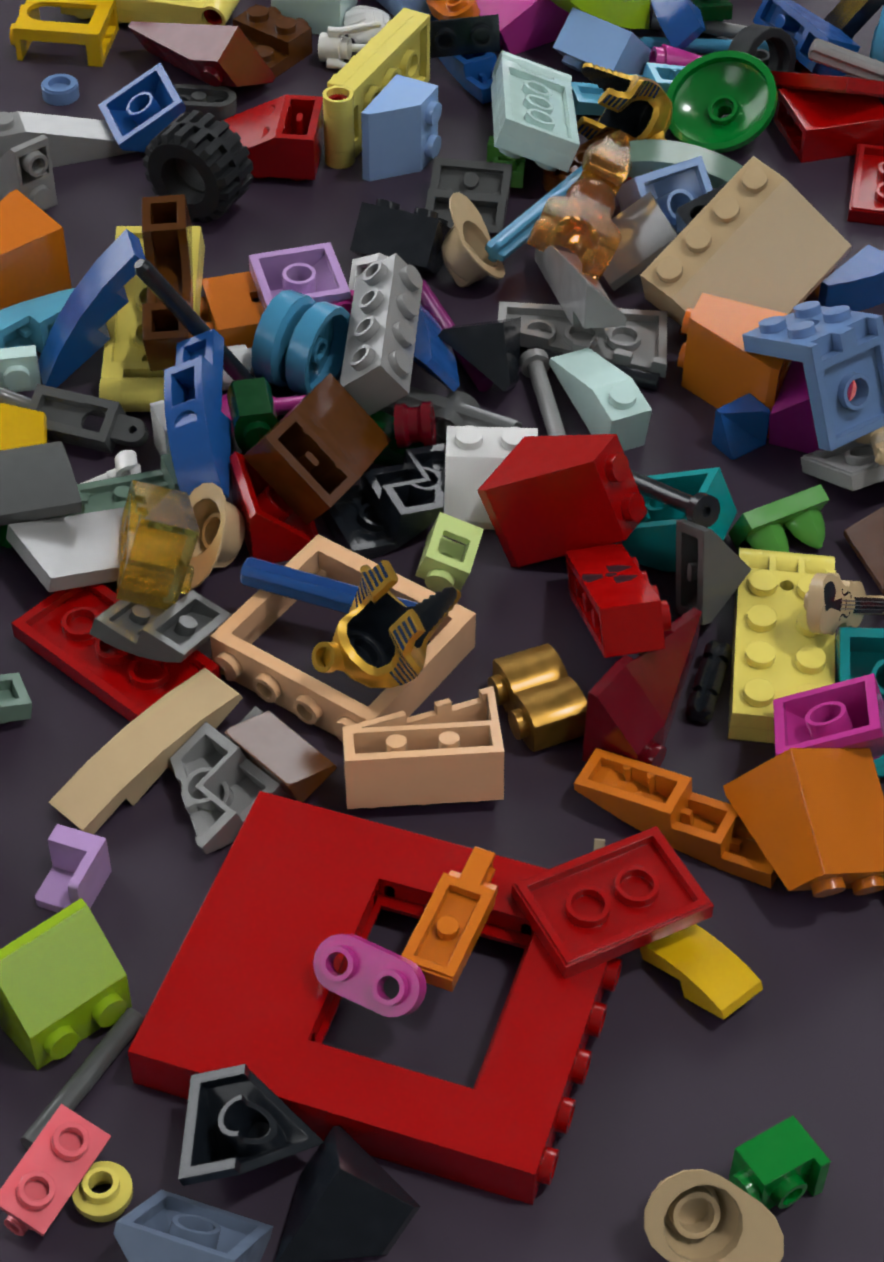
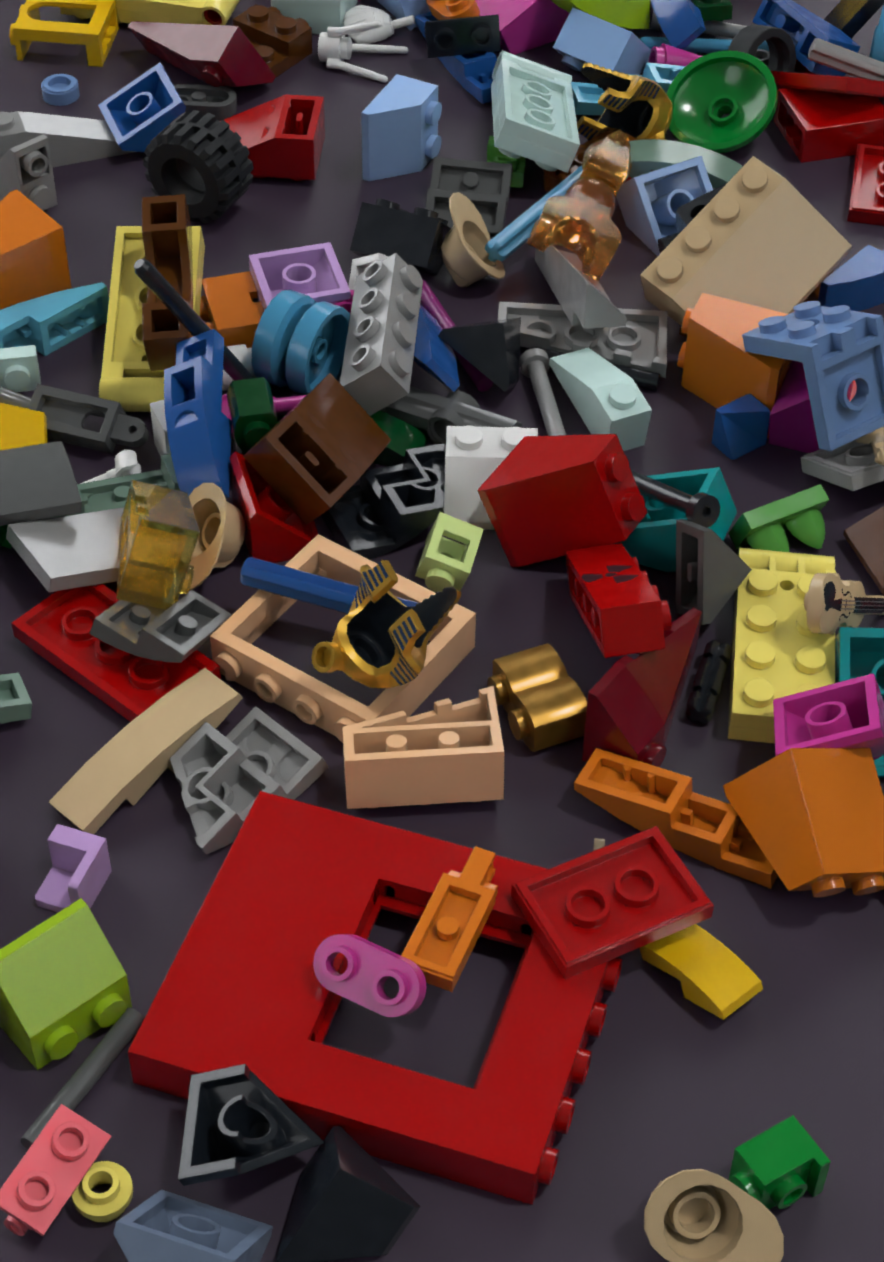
blue slope [38,229,145,388] -> none
slope [224,710,337,802] -> none
light yellow hinge [322,8,430,169] -> none
dark red wheel [394,401,436,449] -> none
dark grey slope [584,192,678,291] -> none

